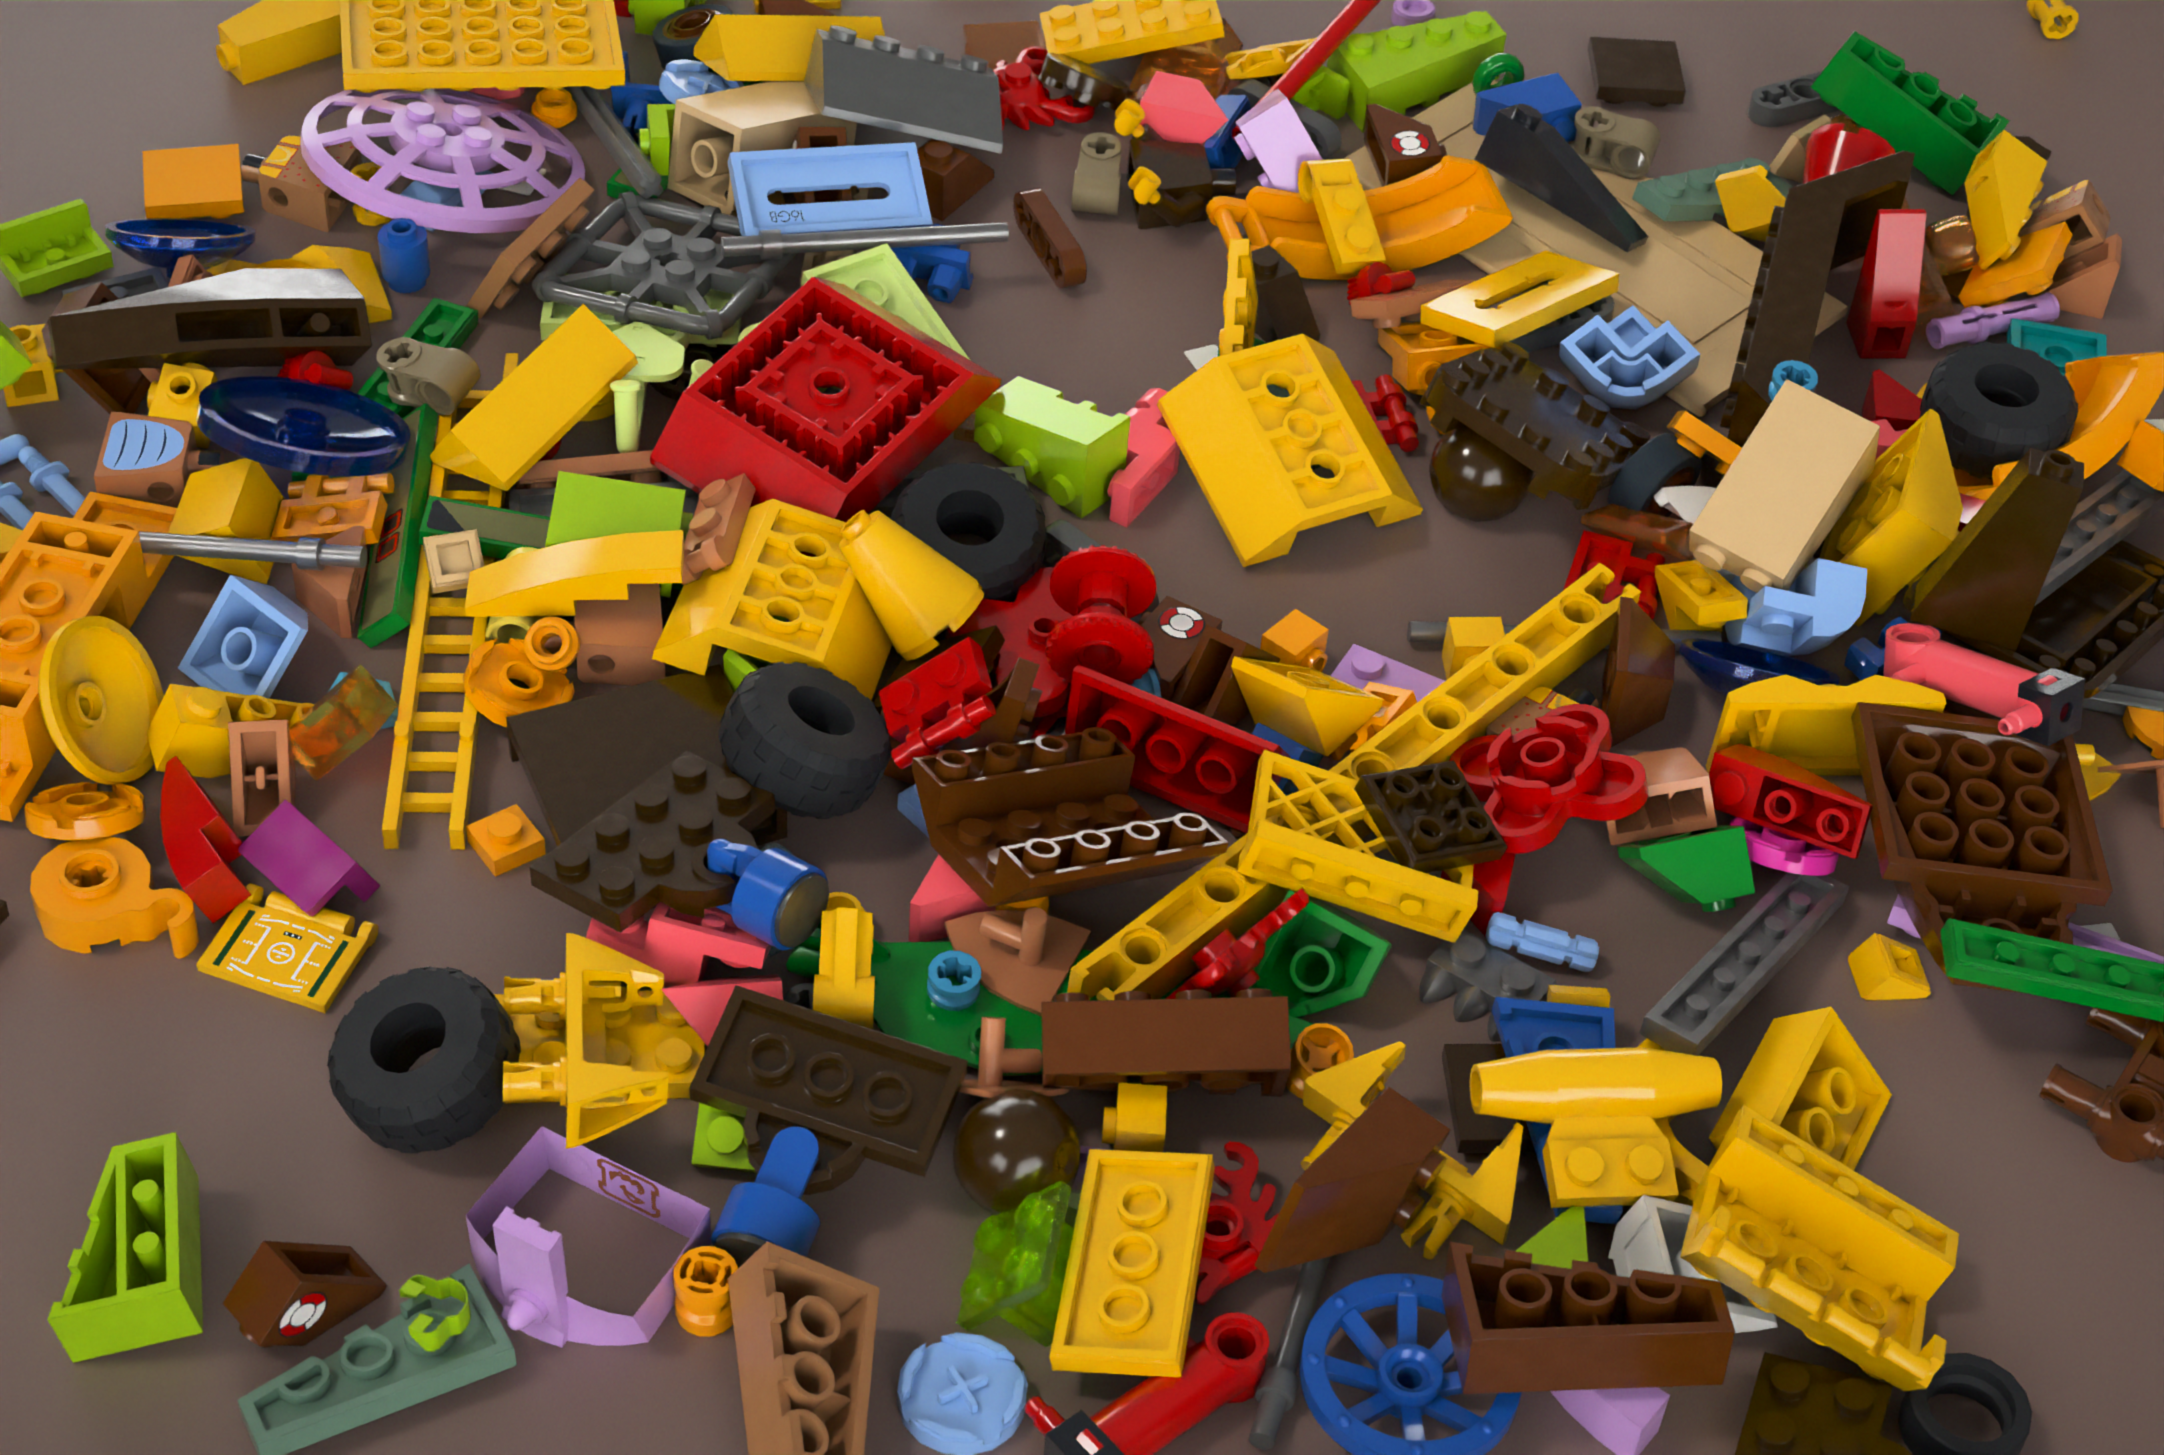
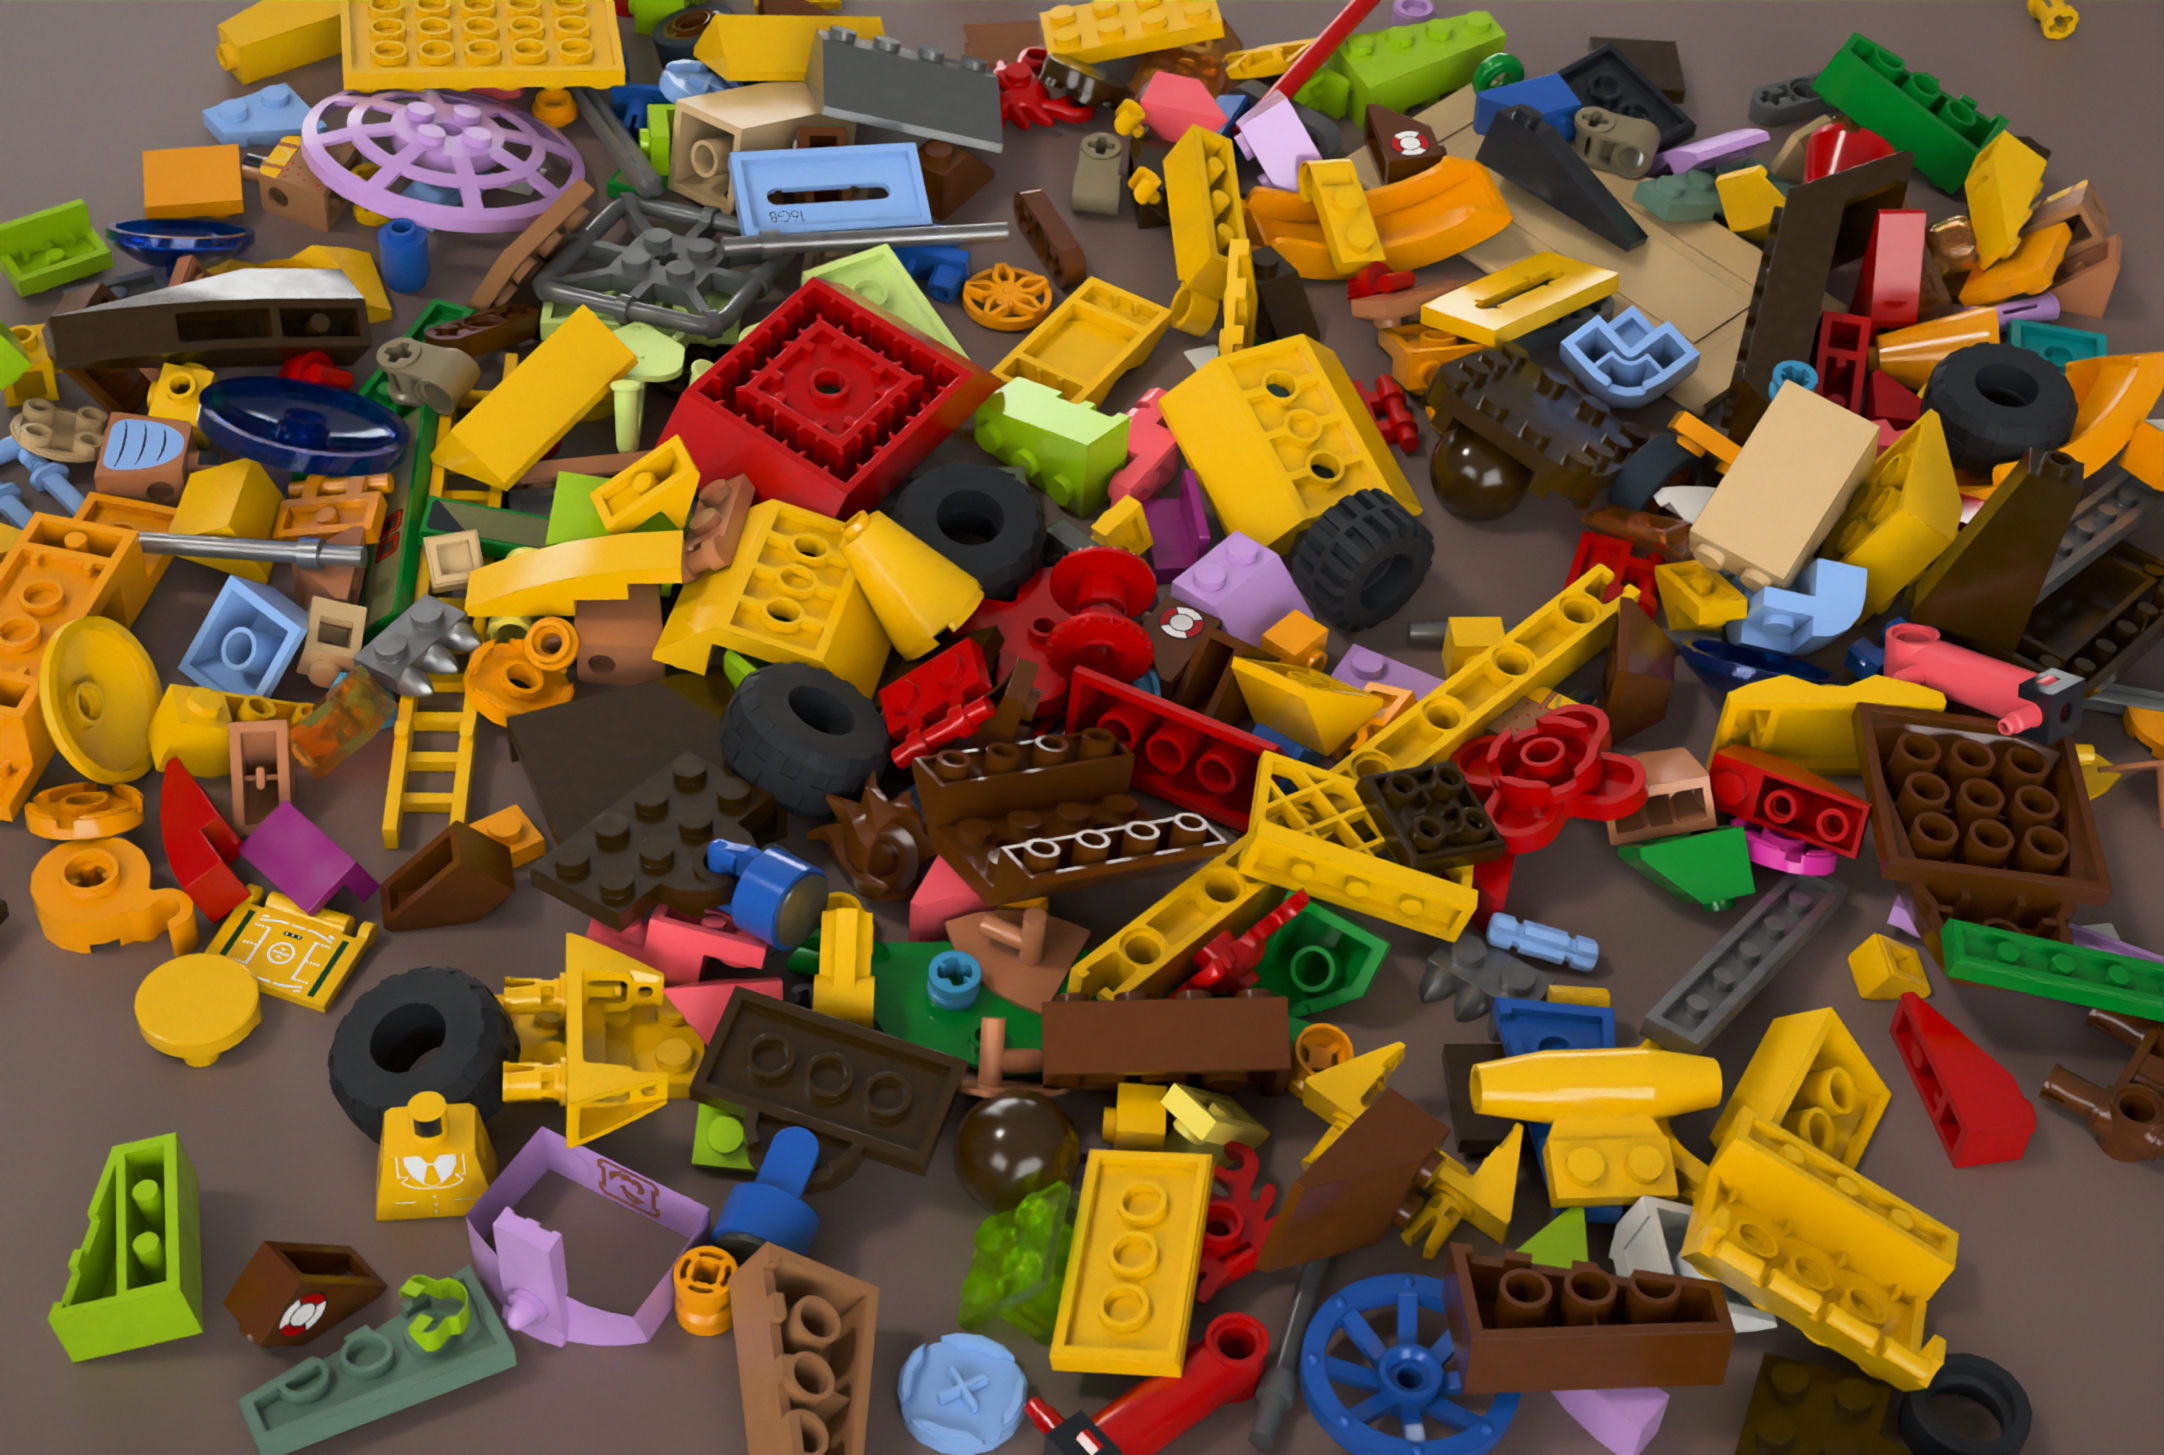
none -> tan dish [9,398,108,463]
none -> yellow tile [134,953,263,1068]
none -> light blue wing [202,82,328,148]
none -> tan brick [296,596,367,688]
none -> flat silver plate [353,593,482,697]
none -> yellow torso [375,1091,498,1221]
none -> reddish brown slope [380,820,515,932]
none -> reddish brown beam [425,303,540,358]
none -> yellow slope [589,434,700,535]
none -> reddish brown hair [806,771,937,901]
none -> light orange wheel [962,263,1052,331]
none -> yellow slope [990,276,1173,409]
none -> yellow bracket [1090,494,1154,557]
none -> magenta panel [1139,469,1210,584]
none -> light yellow slope [1160,1083,1271,1169]
none -> yellow hinge [1163,123,1247,337]
none -> lavender slope [1170,530,1314,649]
none -> black tyre [1292,488,1435,632]
none -> black tile [1554,42,1697,155]
none -> lavender slope [1645,128,1771,178]
none -> red slope [1809,310,1872,415]
none -> light orange cone [1866,306,2000,391]
none -> red slope [1889,992,2036,1168]

